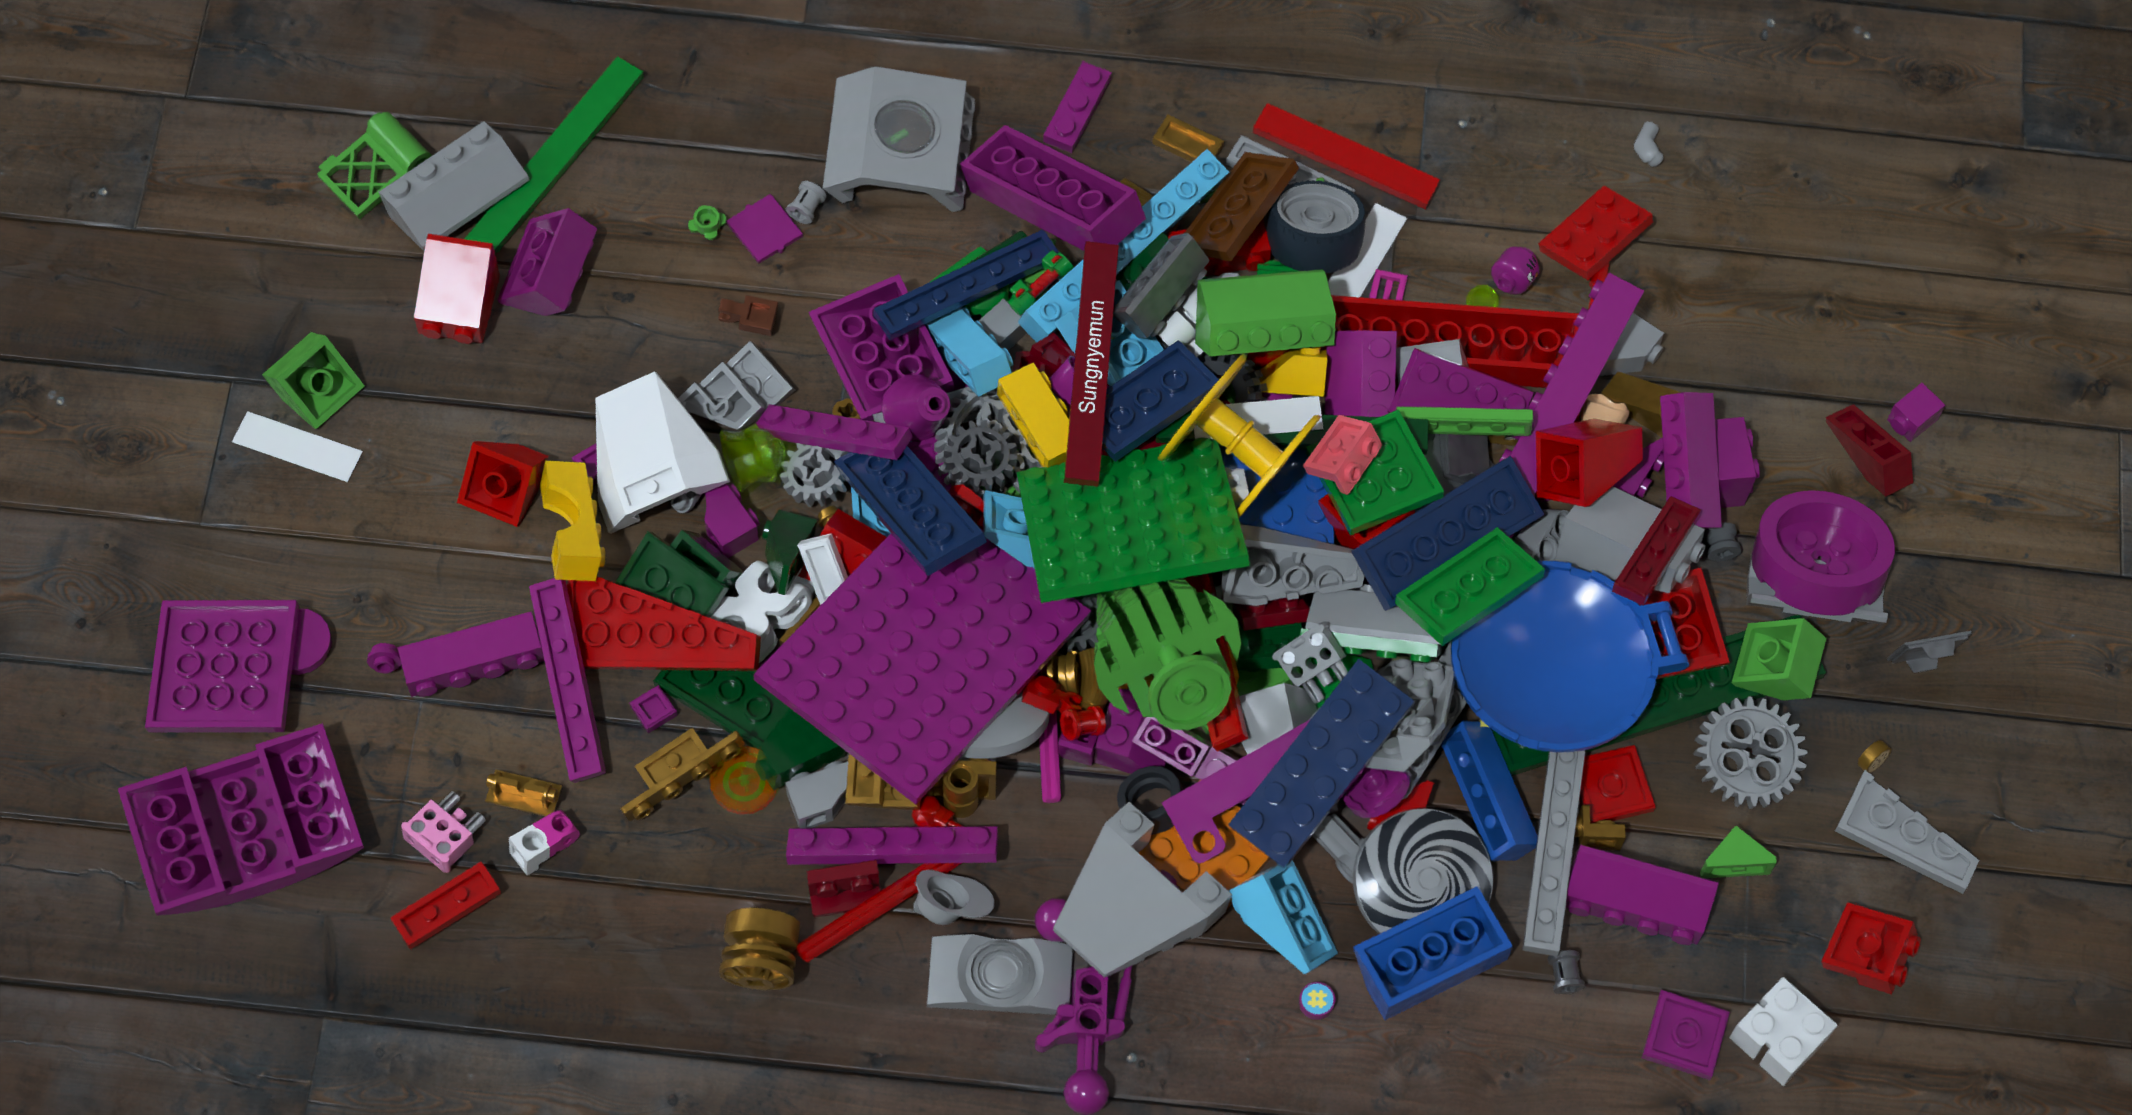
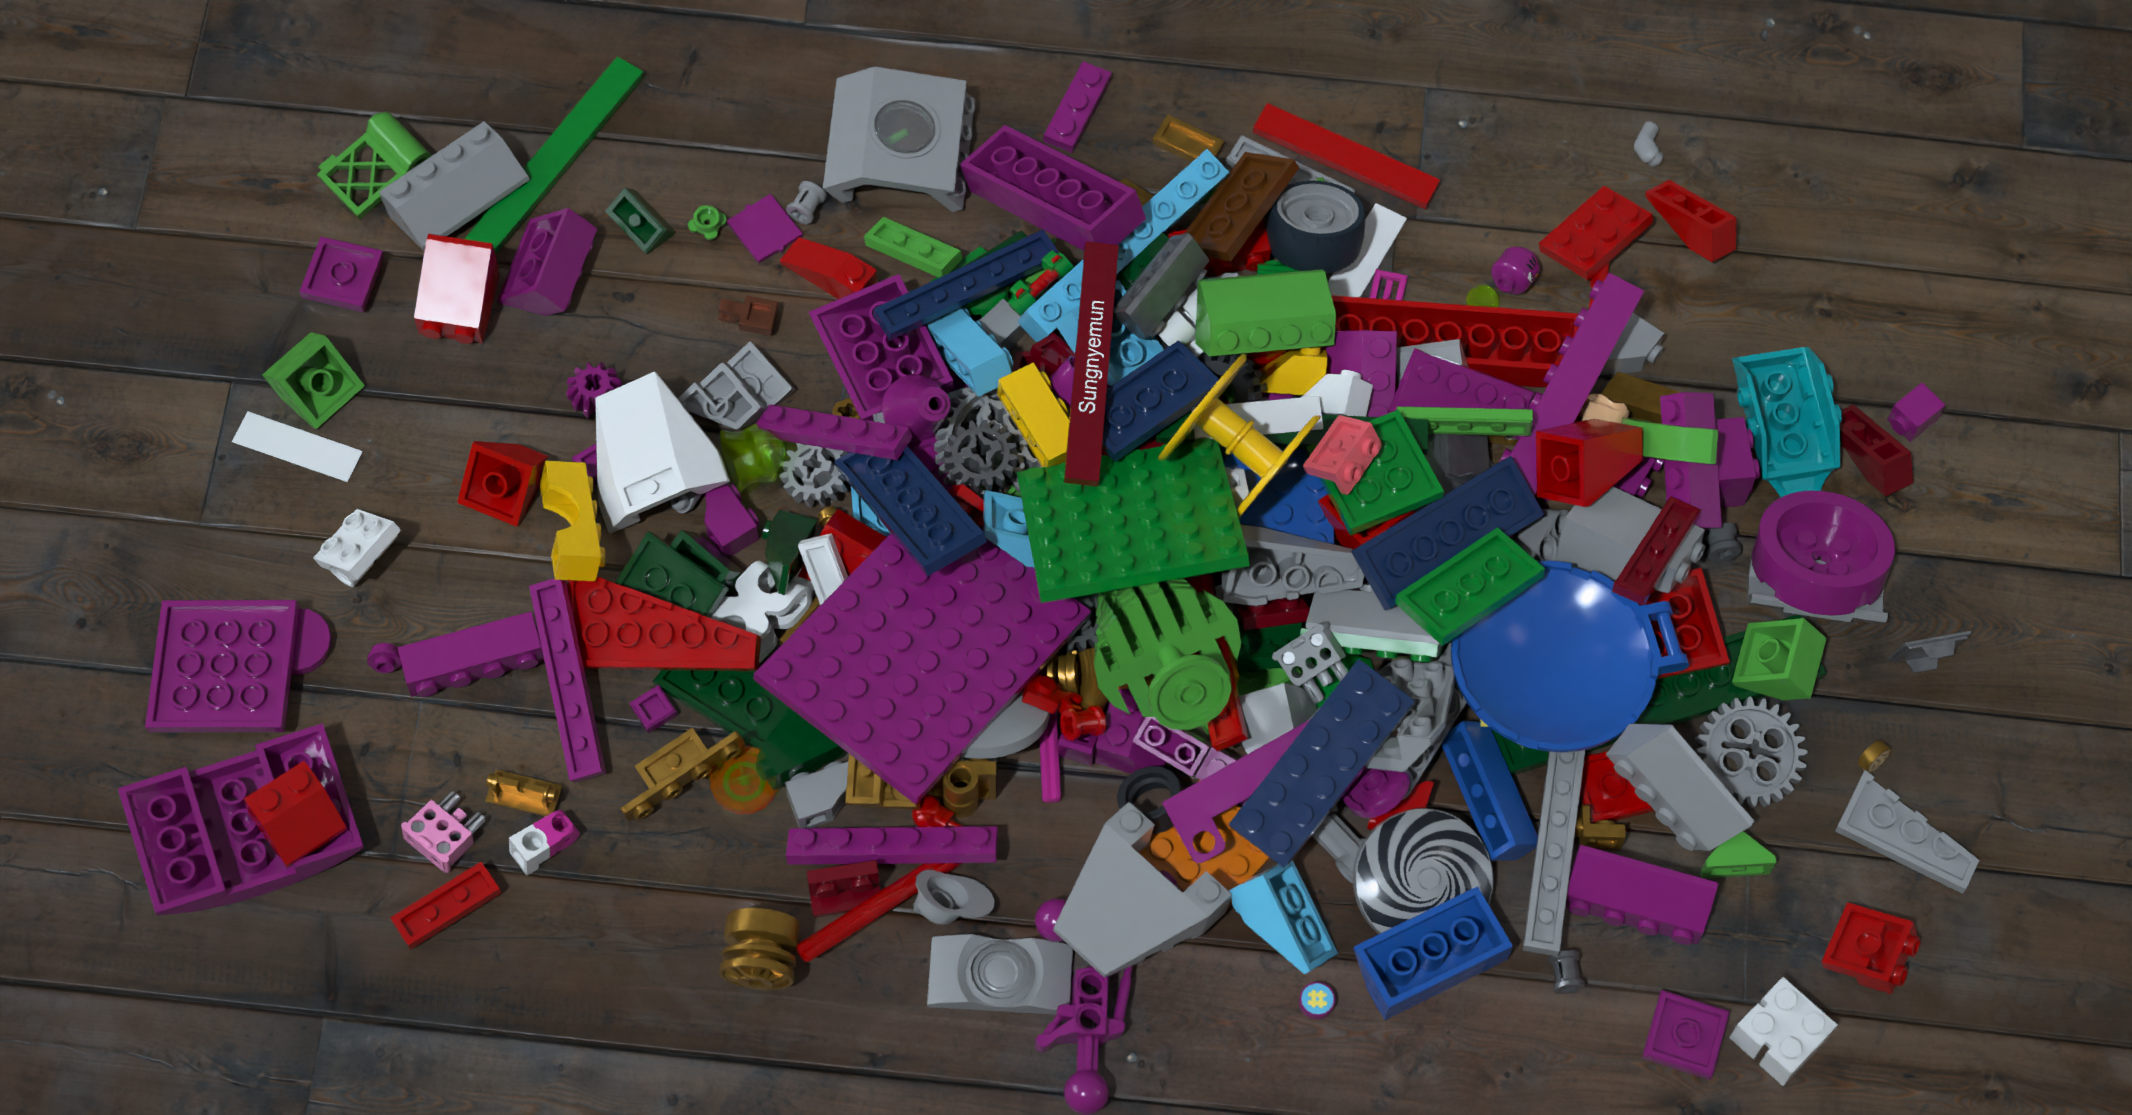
none -> red slope [243,760,347,868]
none -> magenta plate [299,236,384,313]
none -> white plate [313,509,401,587]
none -> magenta gear [566,361,623,418]
none -> dark green slope [605,187,676,254]
none -> red slope [780,237,878,299]
none -> bright green plate [864,217,962,278]
none -> white slope [1301,370,1373,417]
none -> light grey slope [1606,724,1754,851]
none -> bright green slope [1622,418,1718,464]
none -> red slope [1645,180,1736,262]
none -> teal slope [1732,346,1842,498]

